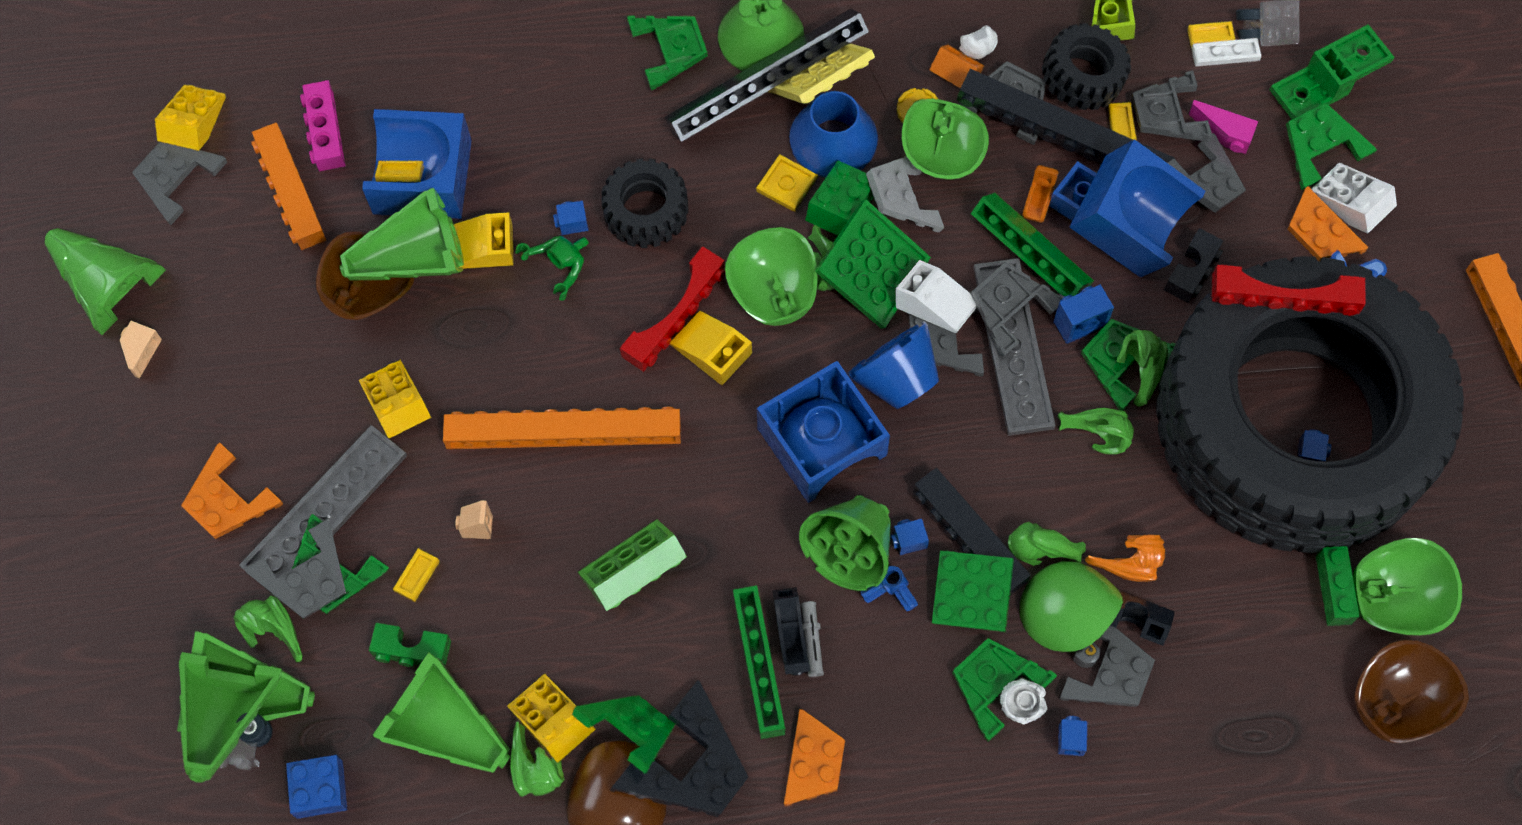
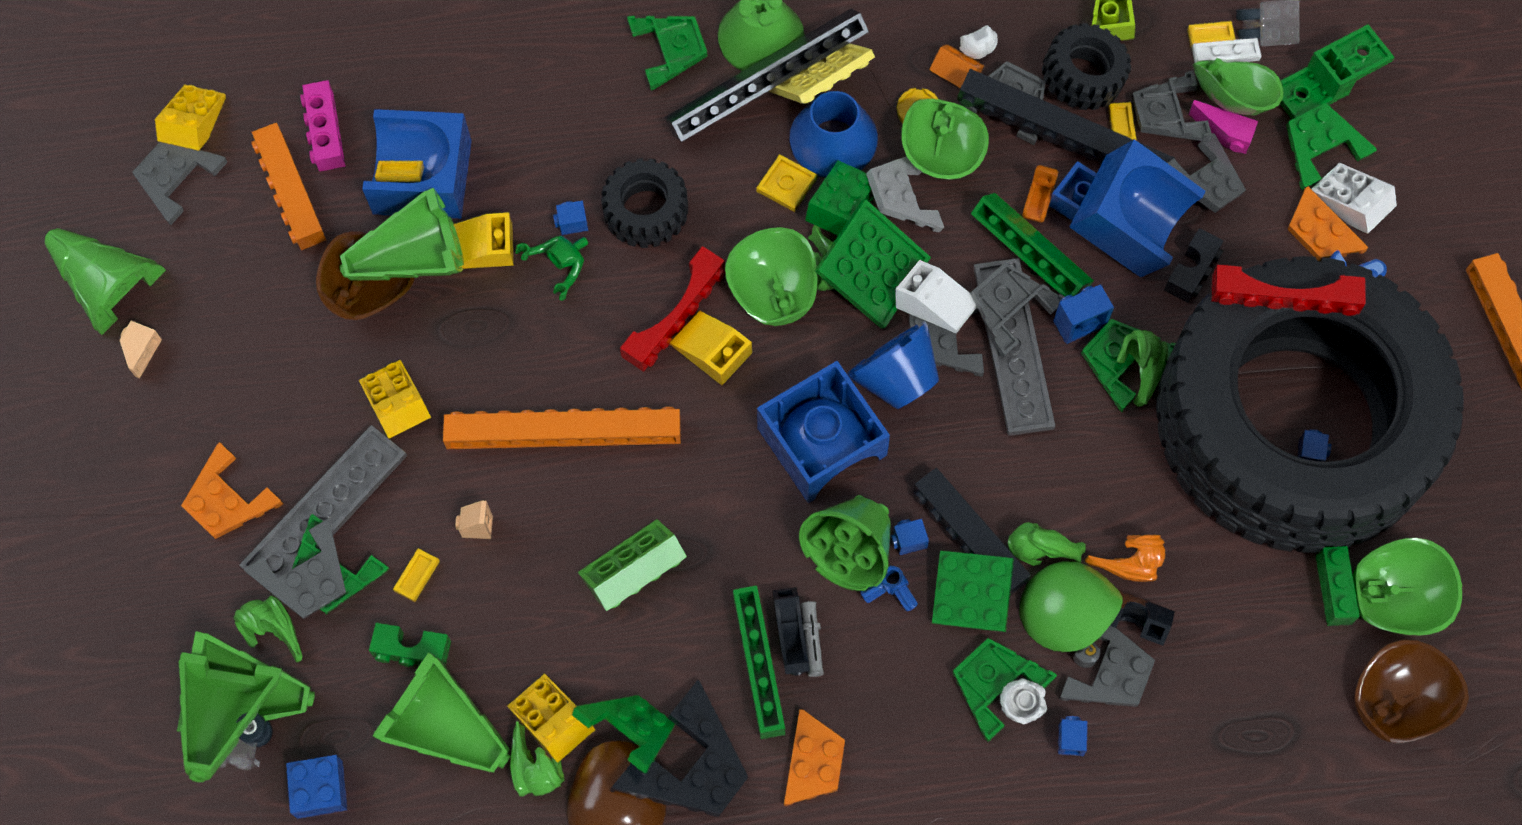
bright green hair [1057,408,1134,455] -> none
none -> bright green piece [1192,58,1283,116]

